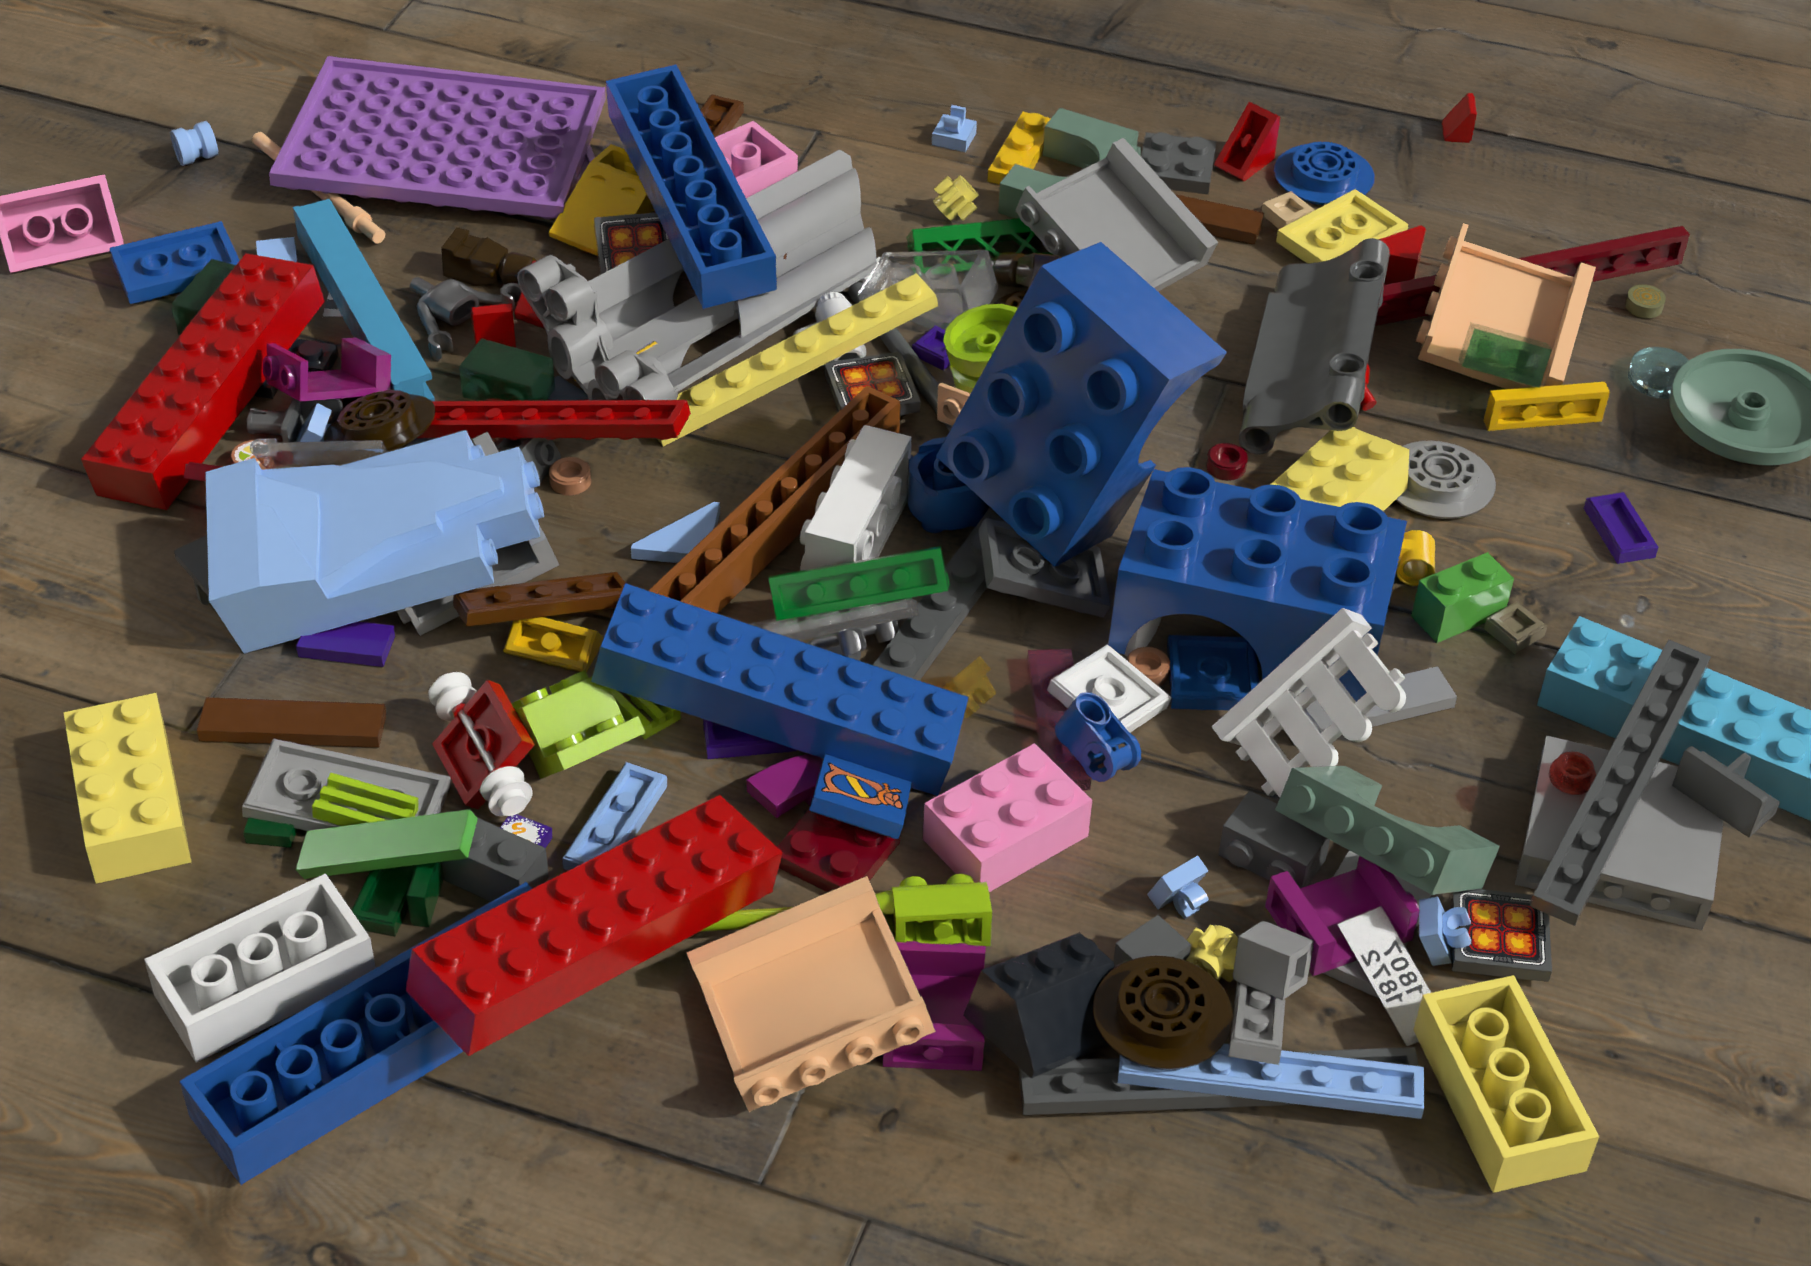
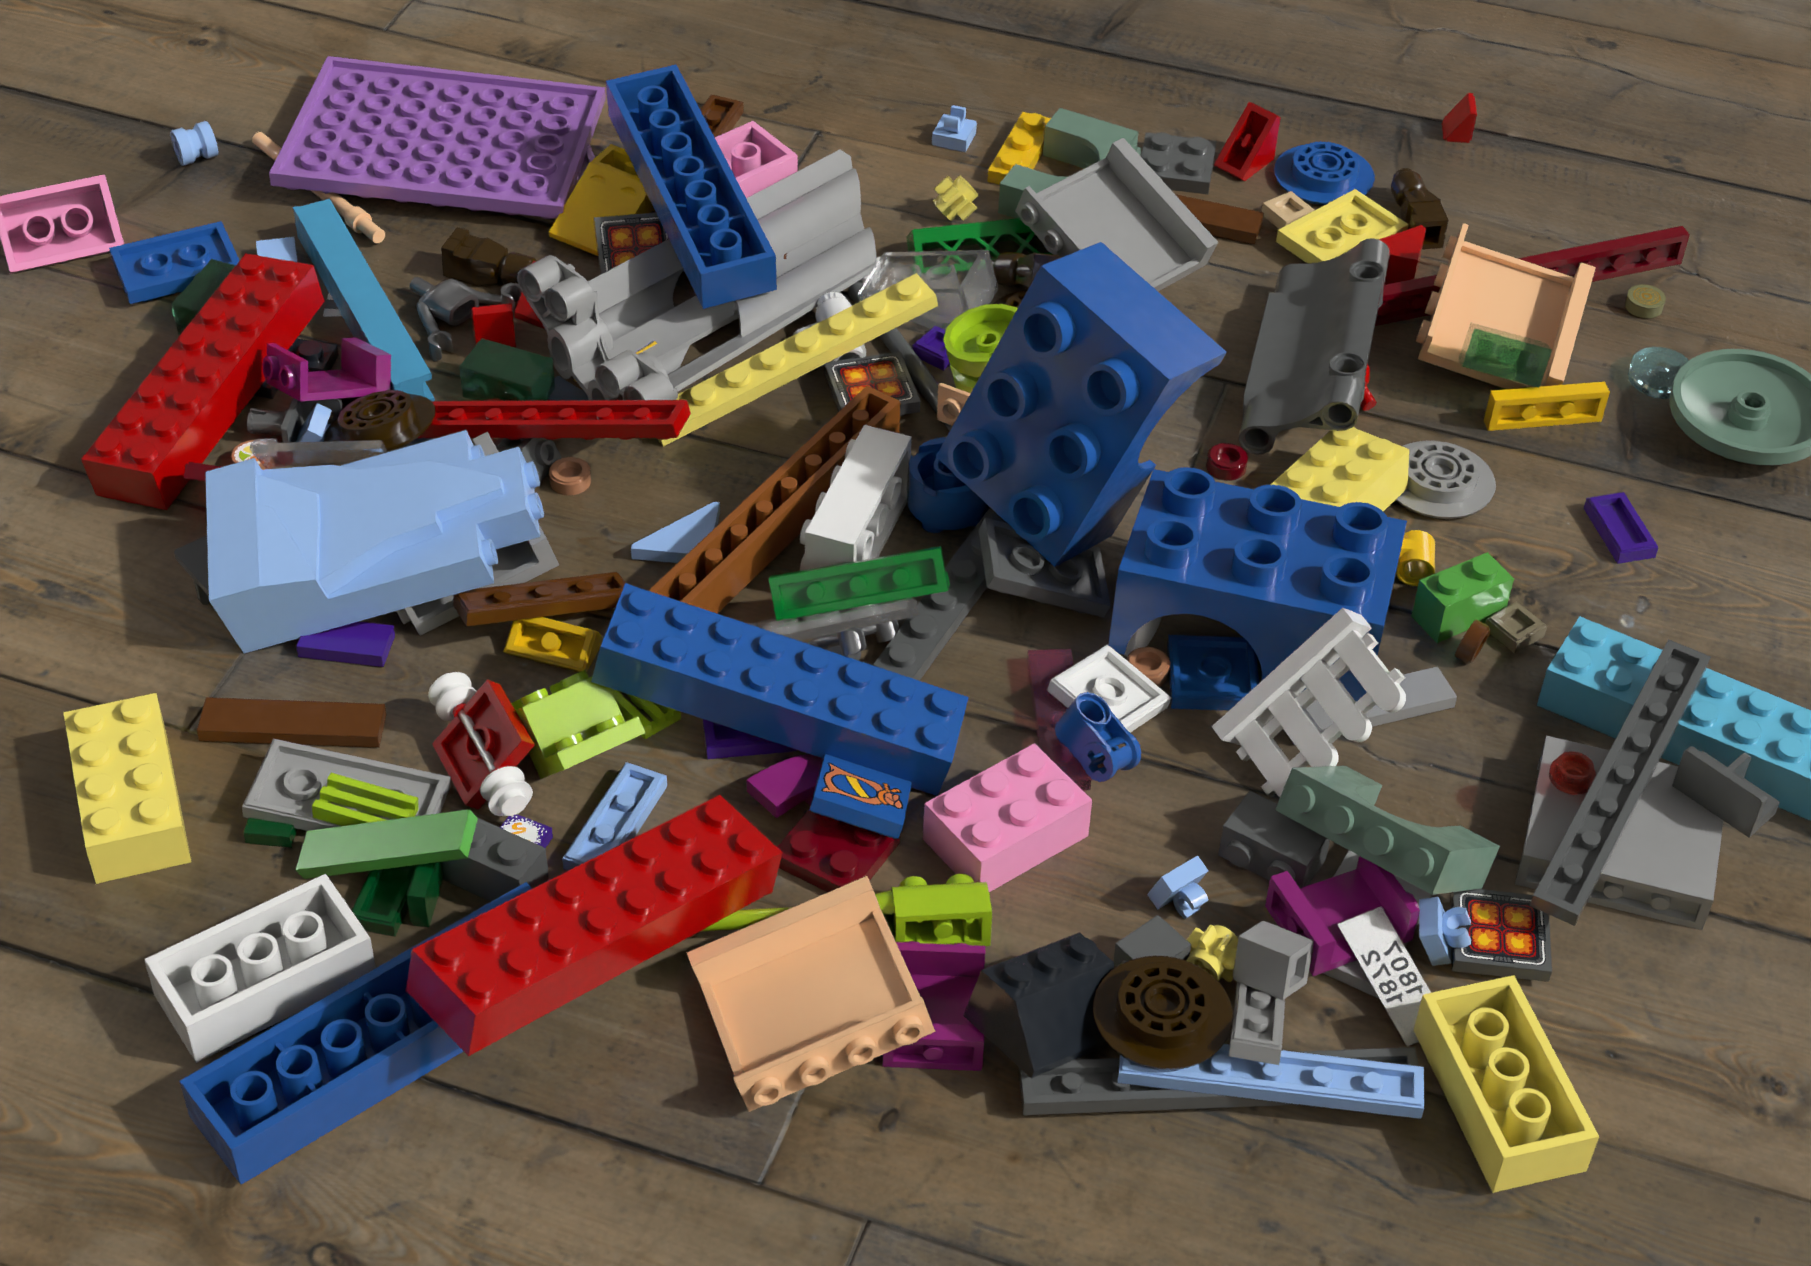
clear yellow tile [942,656,997,718] -> none
none -> dark brown piece [1391,168,1449,250]
none -> reddish brown tile [1454,619,1491,664]

